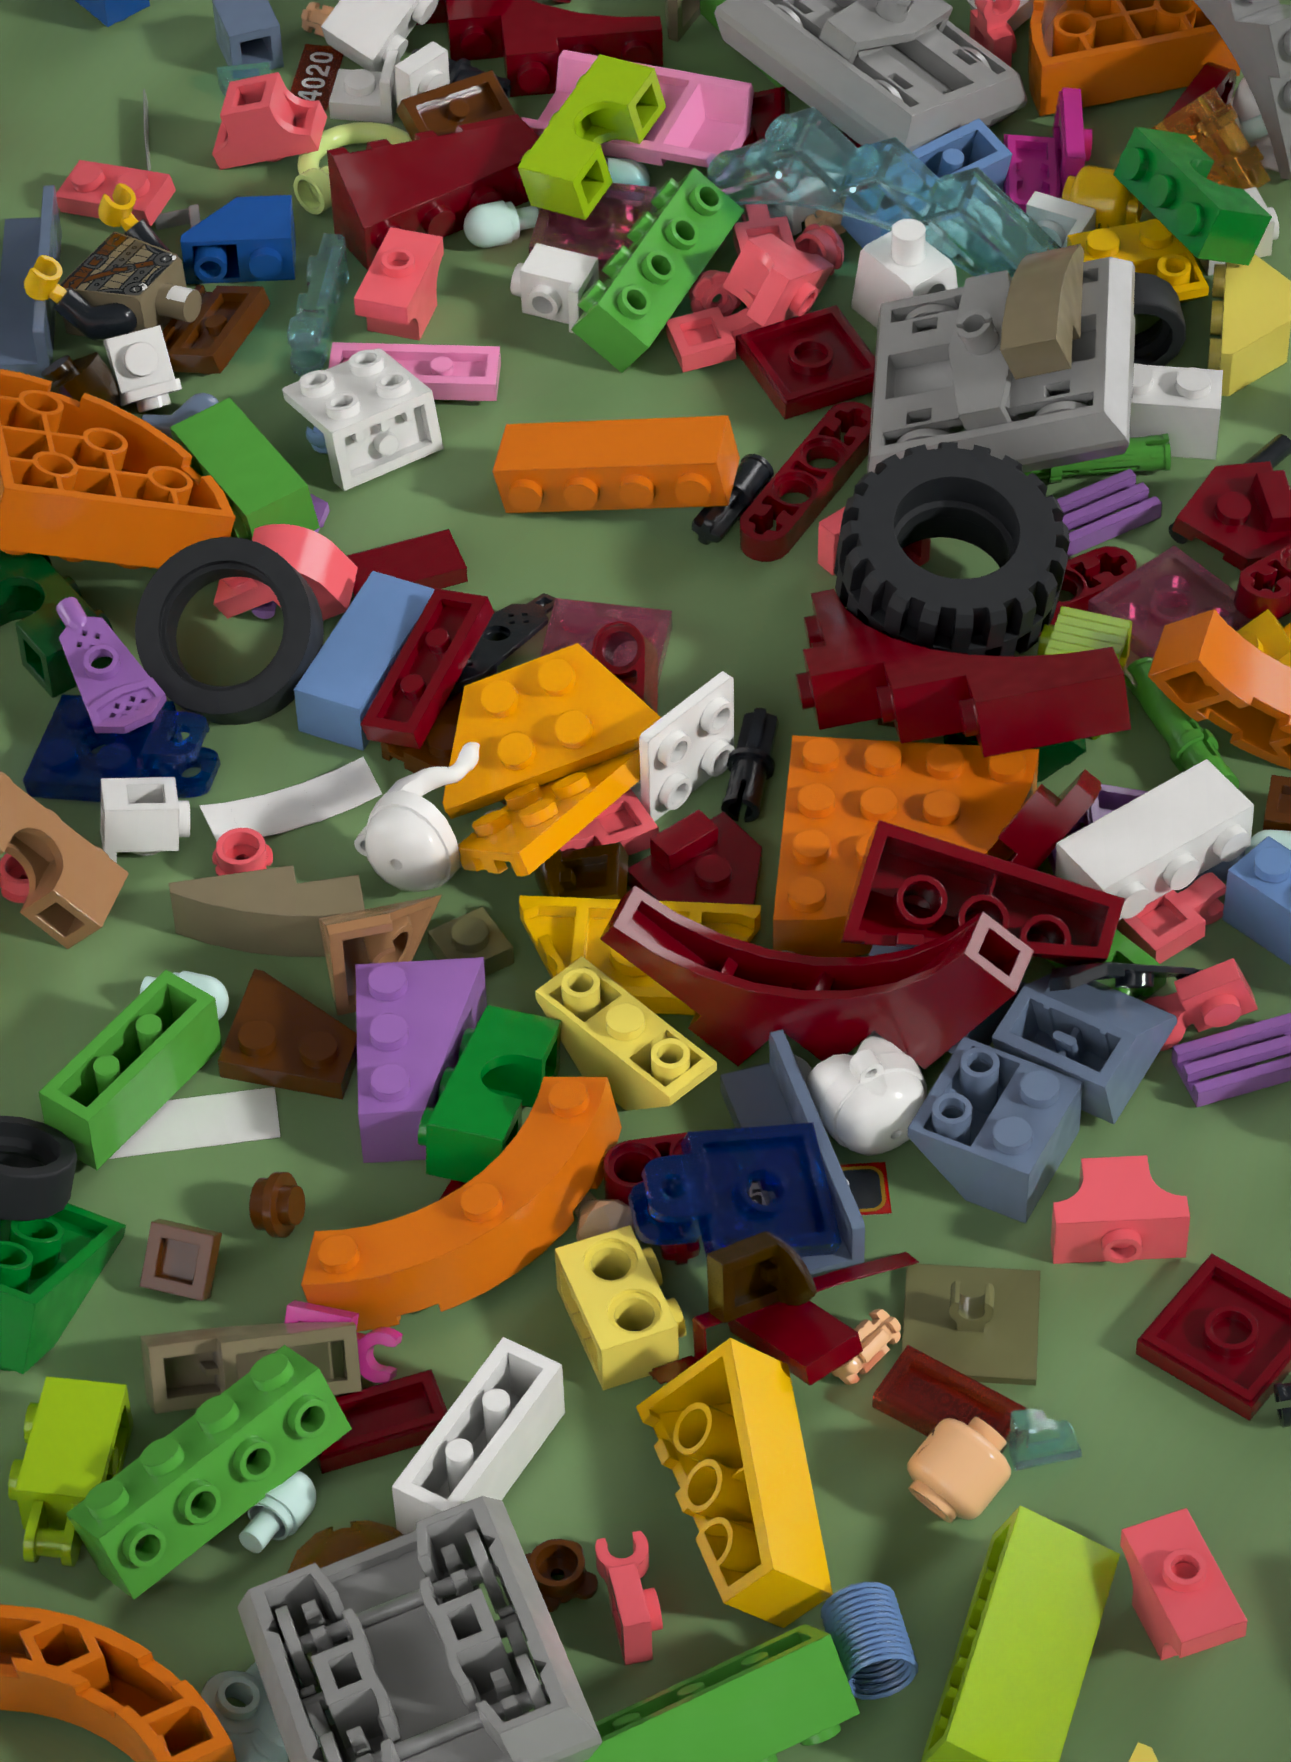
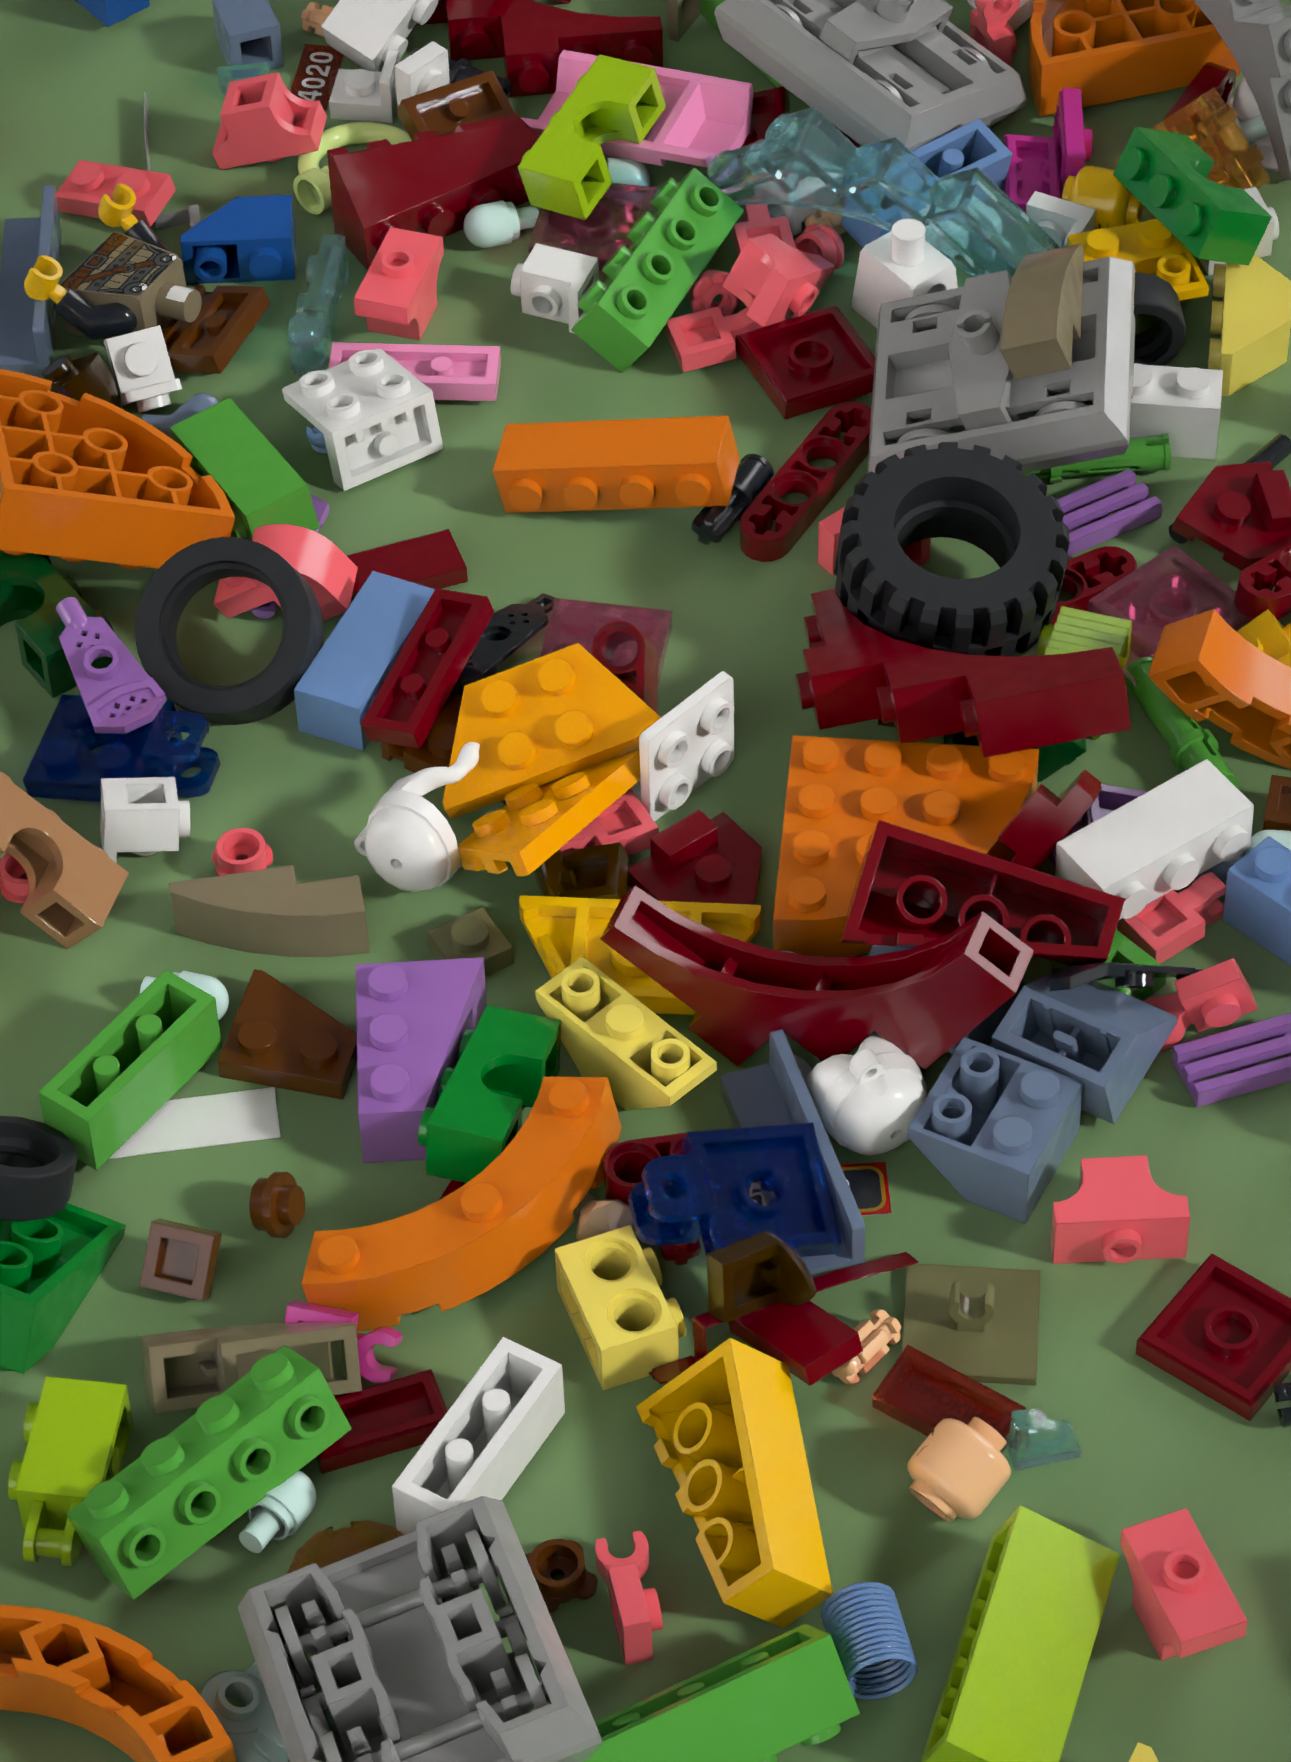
white sticker [199,757,382,842] -> none
medium nougat slope [318,894,442,1016] -> none
black axle [721,708,779,822] -> none

